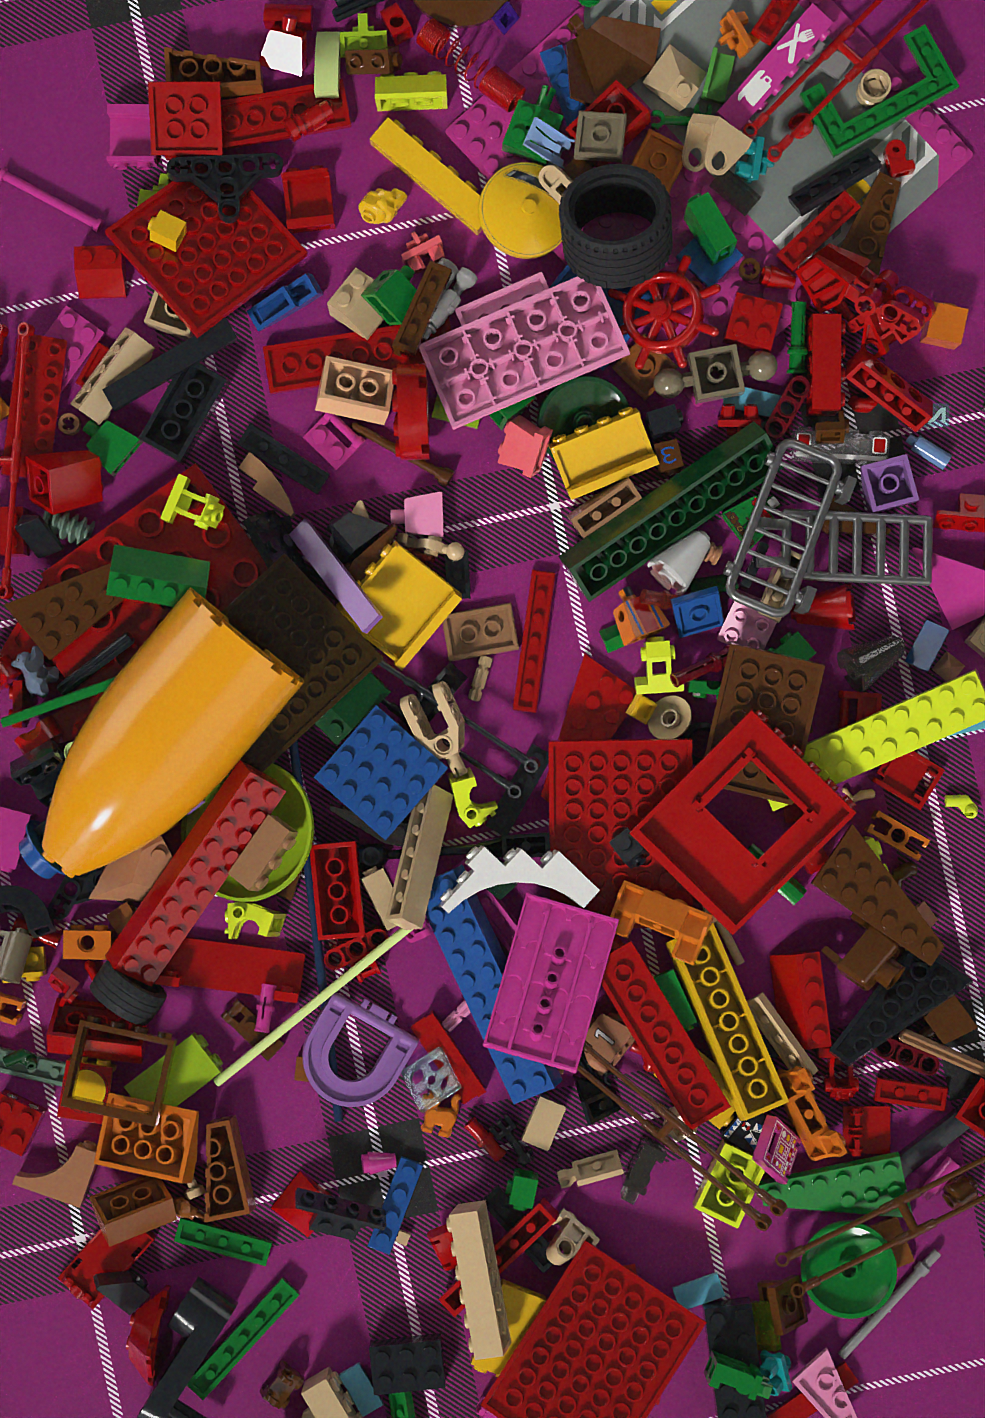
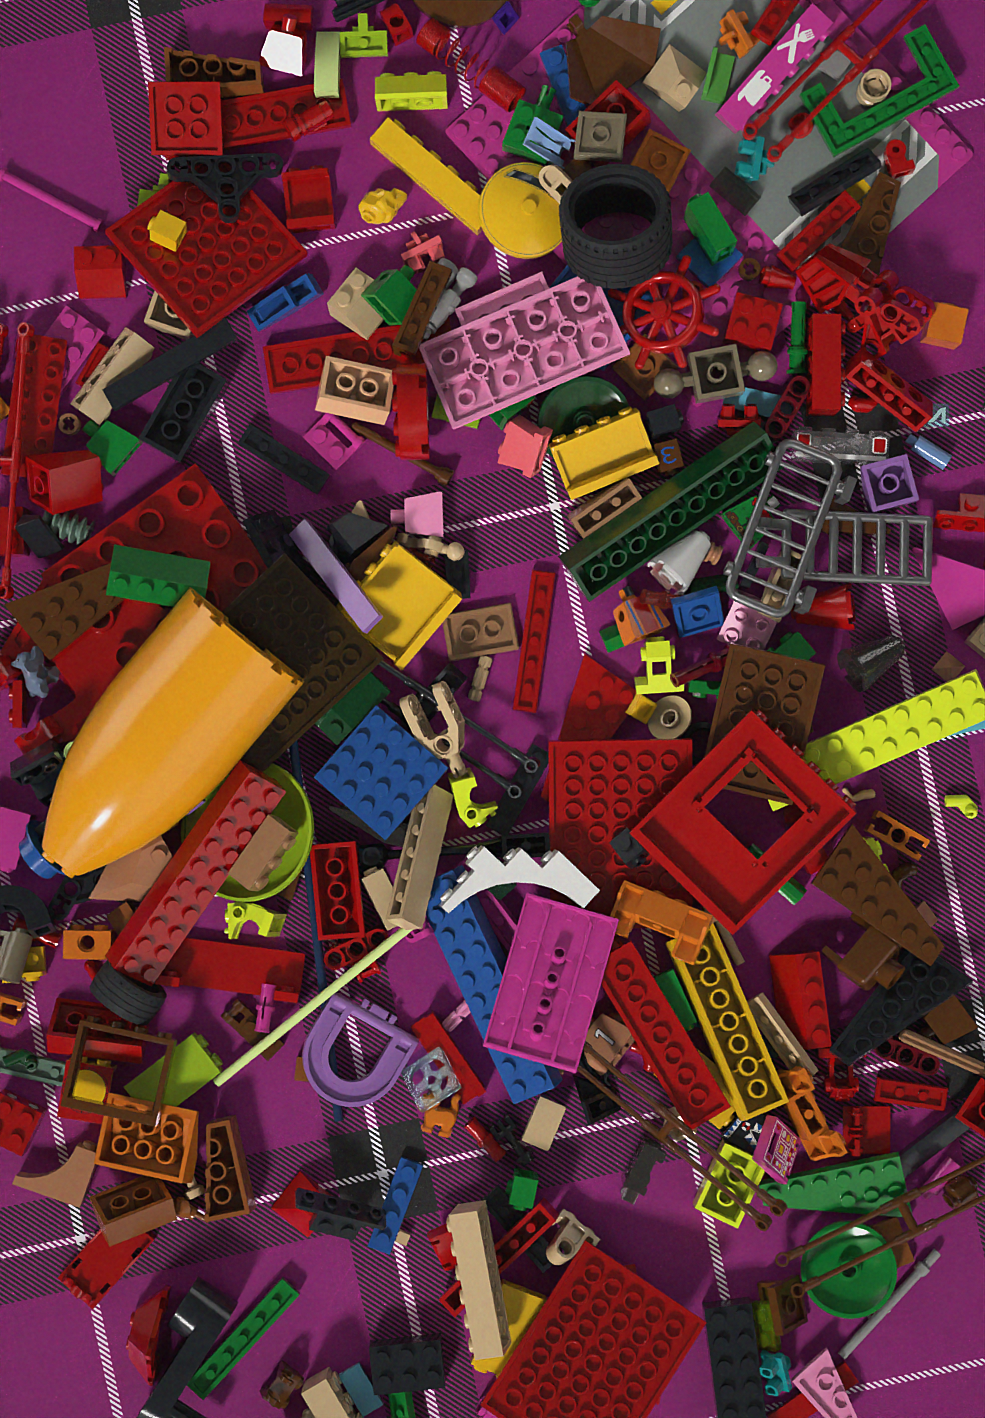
green tile [0,677,115,728] -> none
red bracket [48,967,80,1008] -> none
black axle [57,632,135,695] -> none
black slope [93,1270,150,1315] -> none
dark pink panel [107,104,157,170] -> none
neon yellow tile [161,474,225,530] -> none
green plate [174,1218,273,1266] -> none
medium nougat slope [239,452,296,518] -> none
reddish brown bracket [345,46,403,75] -> none
dark pink cone [361,1151,396,1175] -> none
tan plate [557,1150,624,1188] -> none
green bar [651,104,712,130] -> none
medium azure tile [672,1272,725,1309] -> none
tan hose [682,113,753,175] -> none
green hips [704,1351,773,1401] -> none
reddish brown bracket [815,411,849,445] -> none
red plate [838,690,882,729] -> none
red container [871,751,945,811] -> none
blue slope [904,620,950,672] -> none

